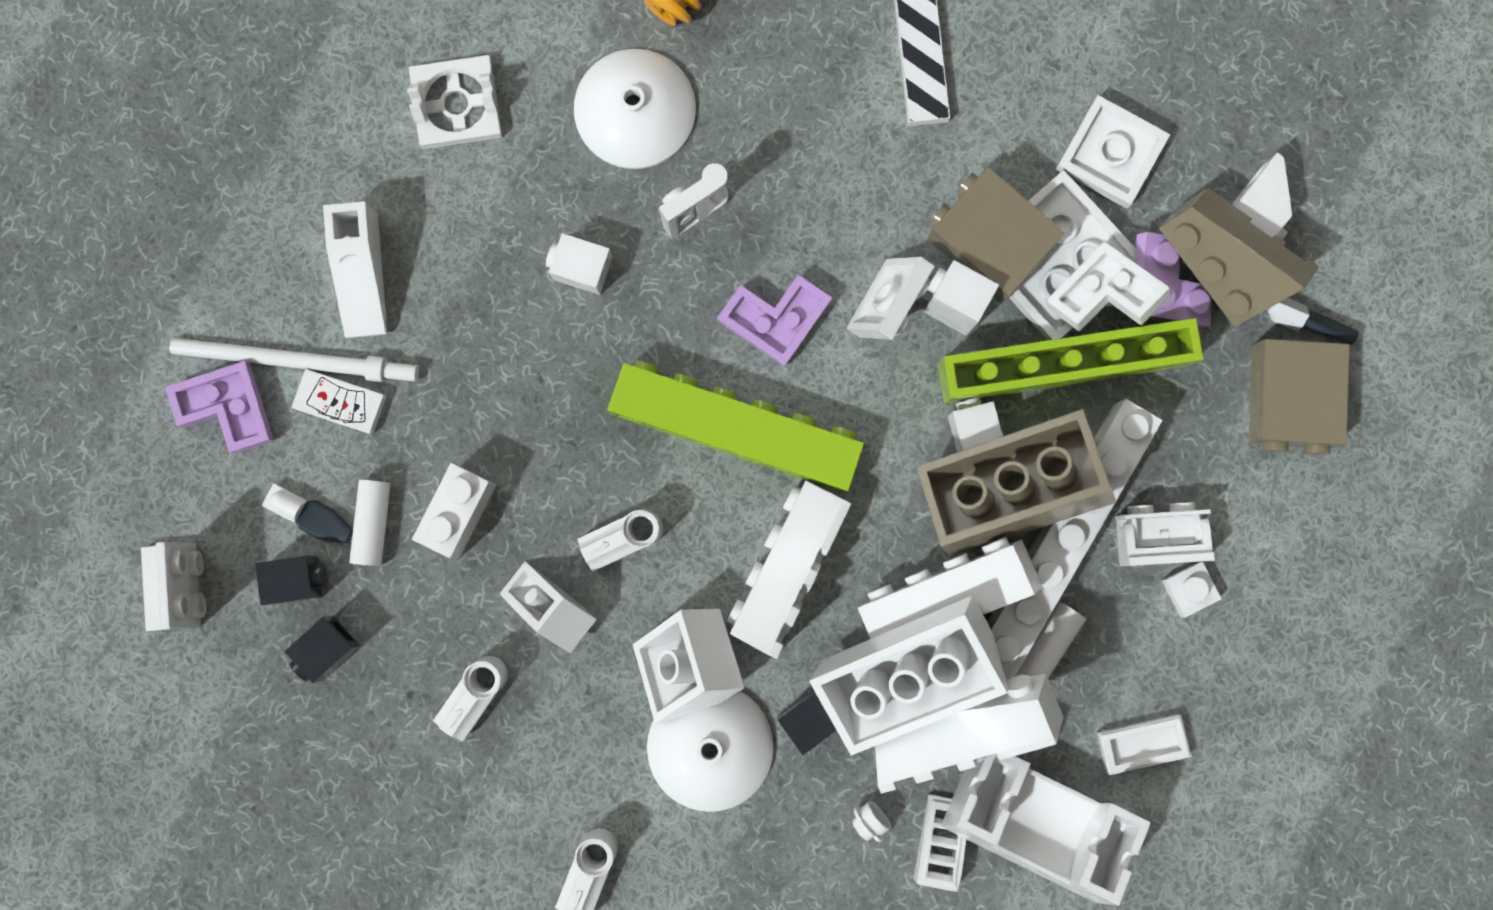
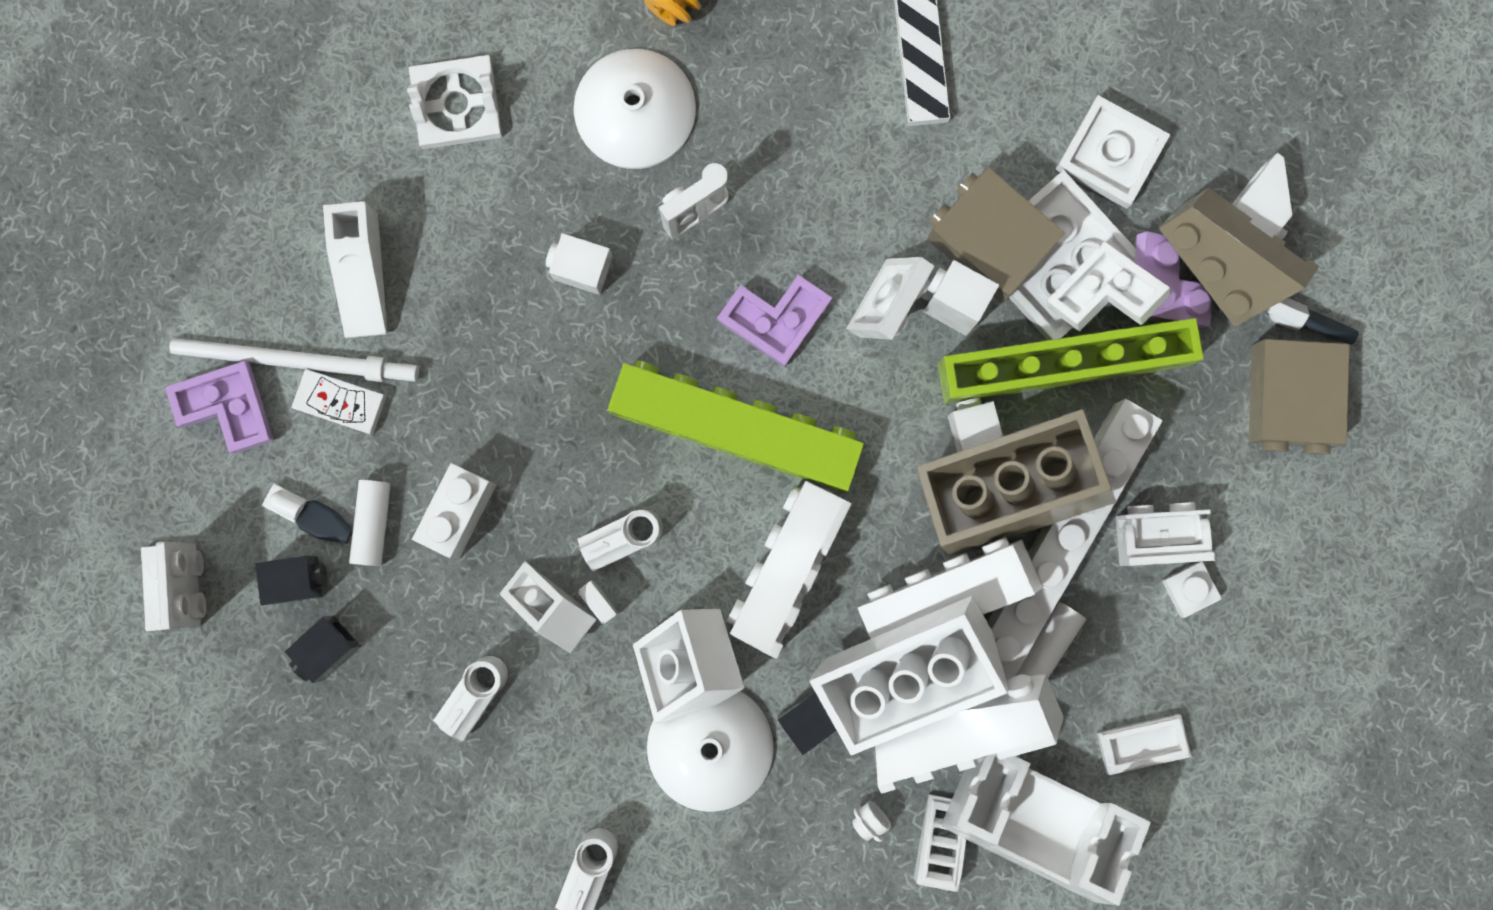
none -> white tile [579,581,620,624]

